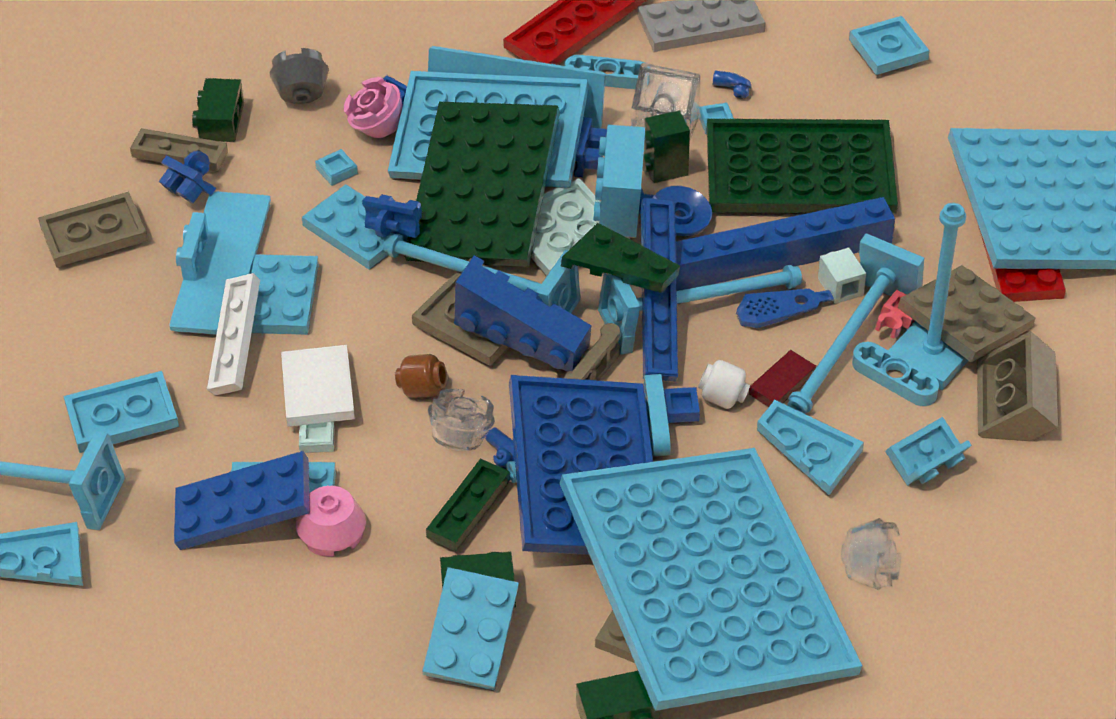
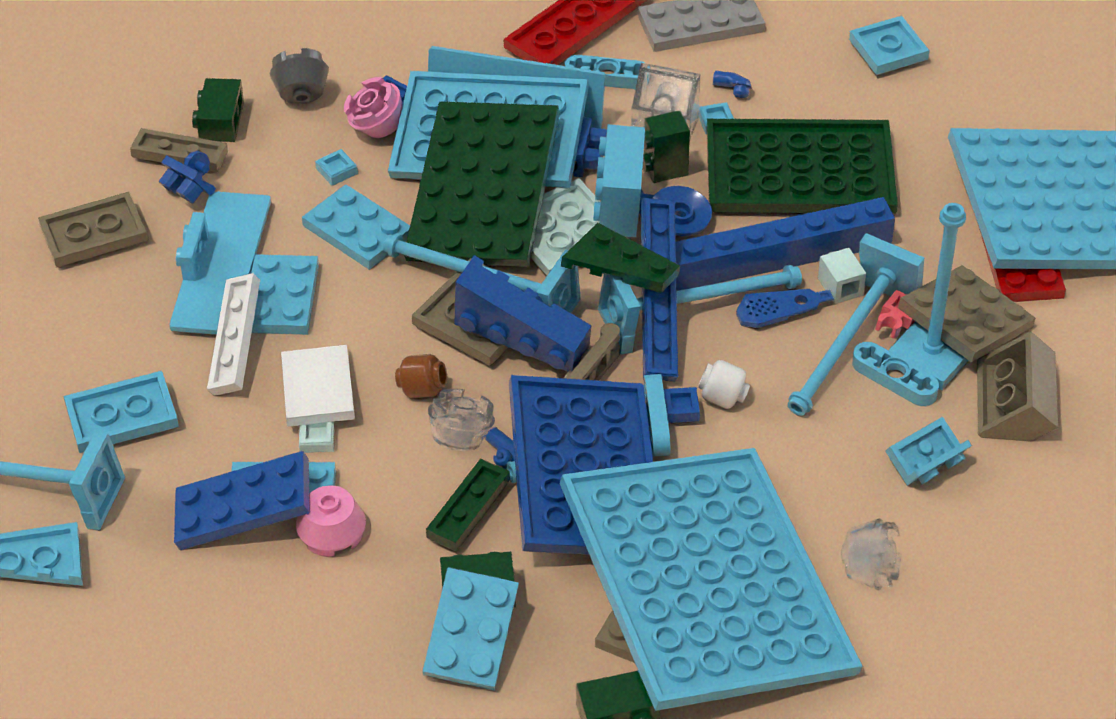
blue hips [362,194,422,238] -> none
dark red tile [749,349,817,407] -> none
medium azure wing [757,400,864,495] -> none

